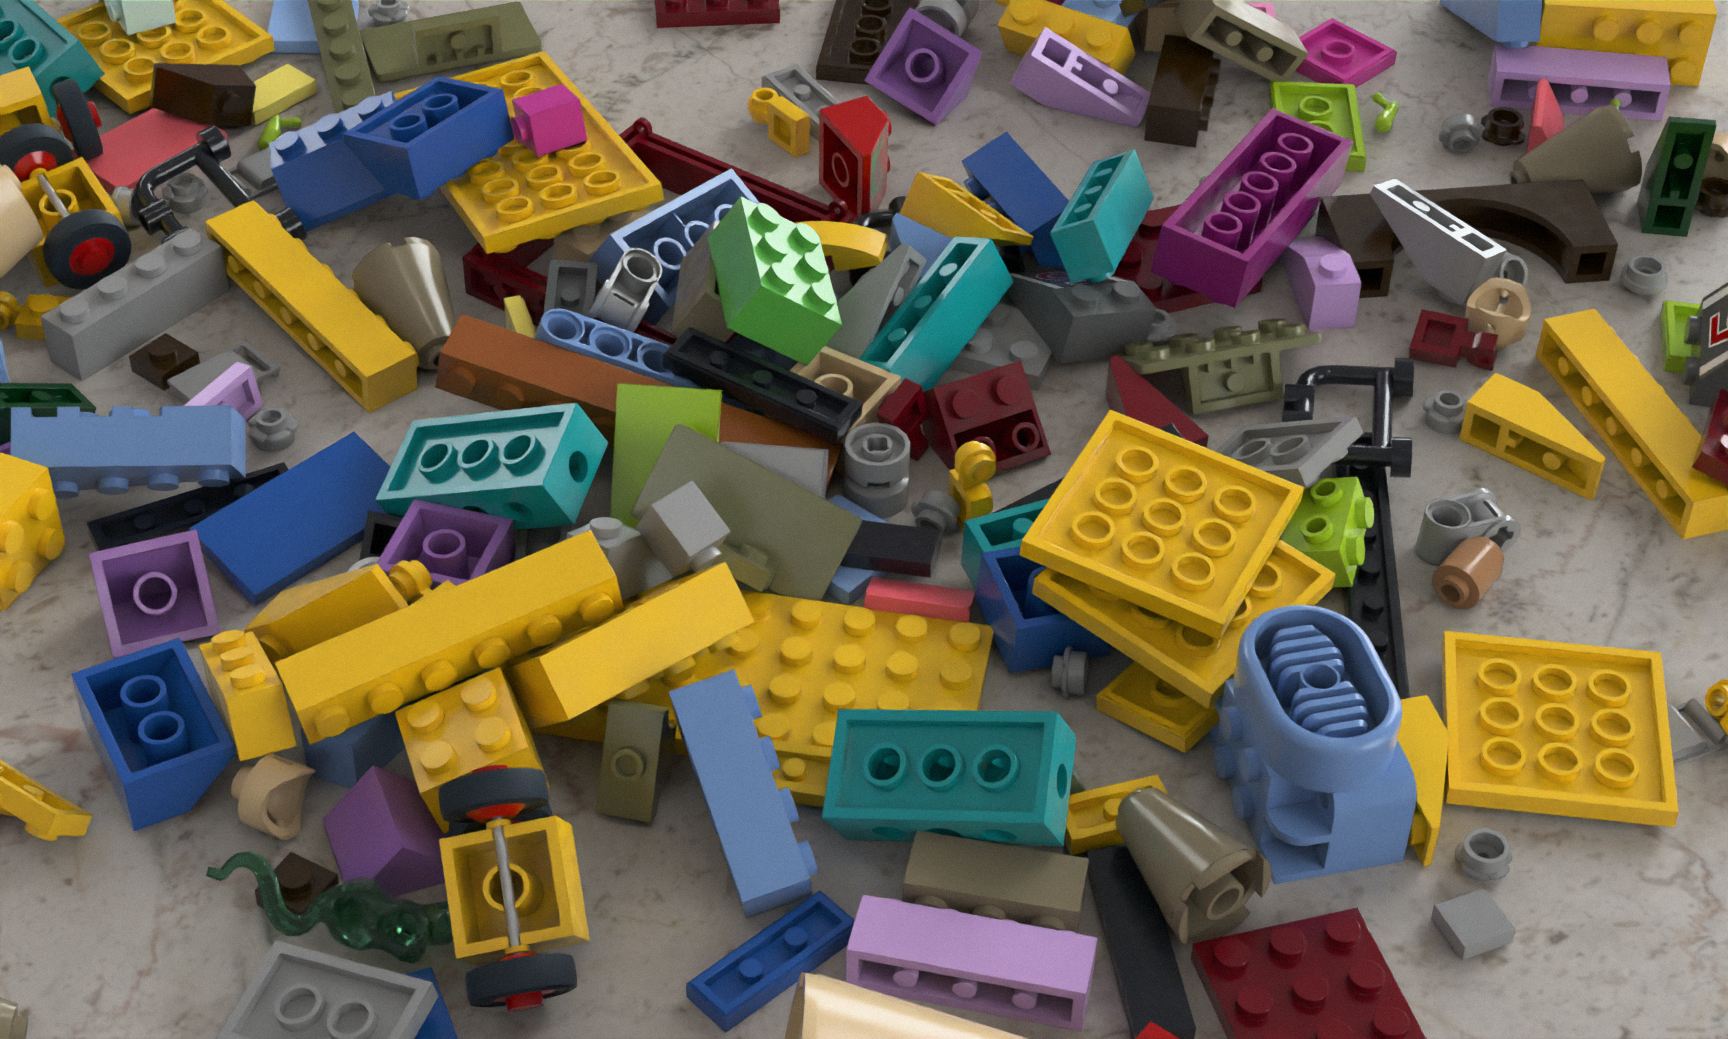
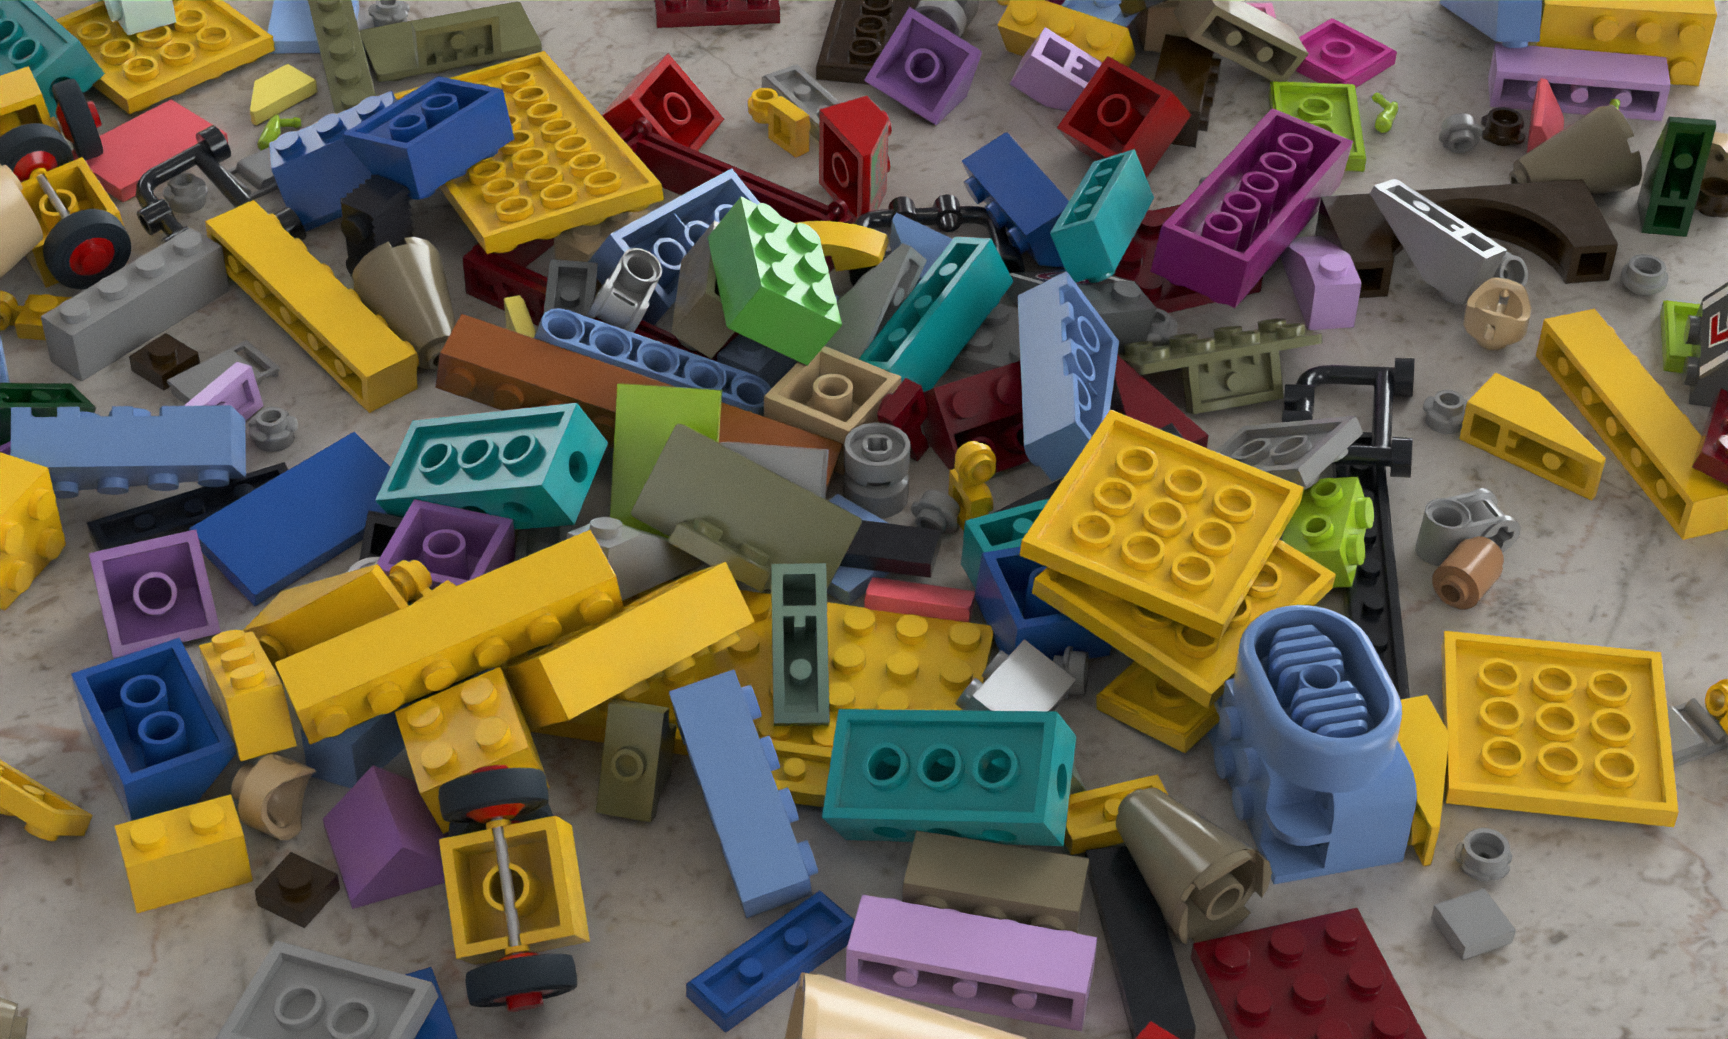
light grey plate [109,186,142,229] -> none
dark brown slope [149,63,256,126] -> none
clear green animal [206,851,454,964] -> none
dark pink brick [511,84,587,157] -> none
light grey brick [636,480,731,578] -> none
black tile [663,327,863,445] -> none
yellow slope [899,172,1033,246] -> none
dark red plate [1409,309,1498,371] -> none
none -> yellow brick [114,794,253,913]
none -> black brick [340,174,415,277]
none -> red slope [601,53,724,151]
none -> sand green slope [771,563,830,726]
none -> light grey brick [955,639,1076,711]
none -> medium blue wedge [1018,271,1119,482]
none -> red brick [1057,56,1192,178]

